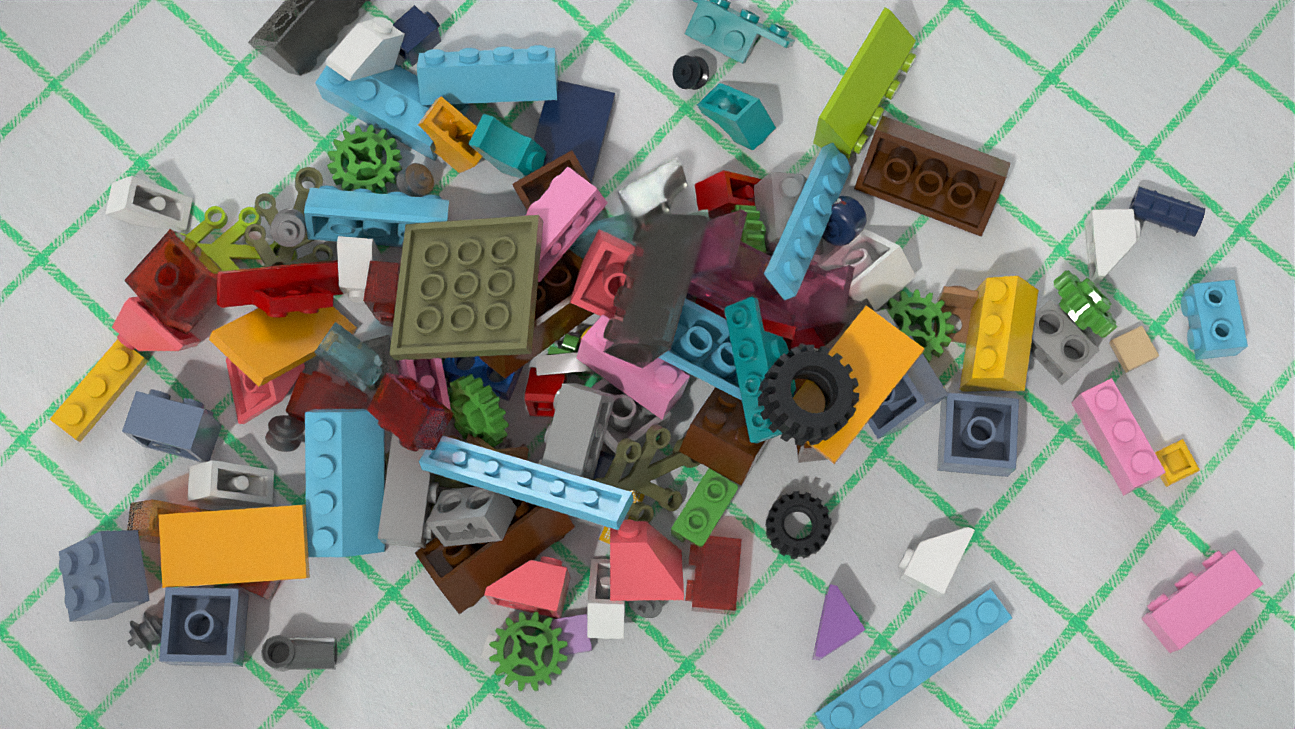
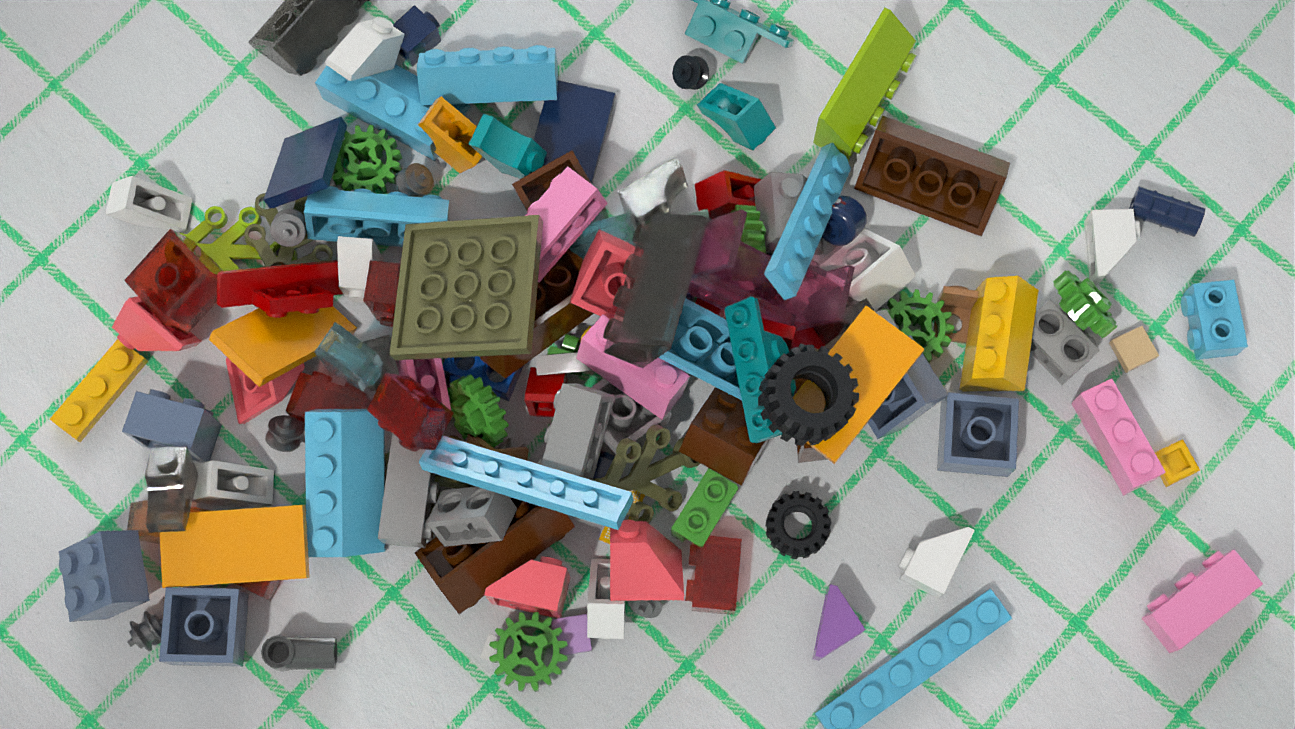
none -> clear smoke arch [144,446,199,533]
none -> dark blue tile [263,117,347,209]

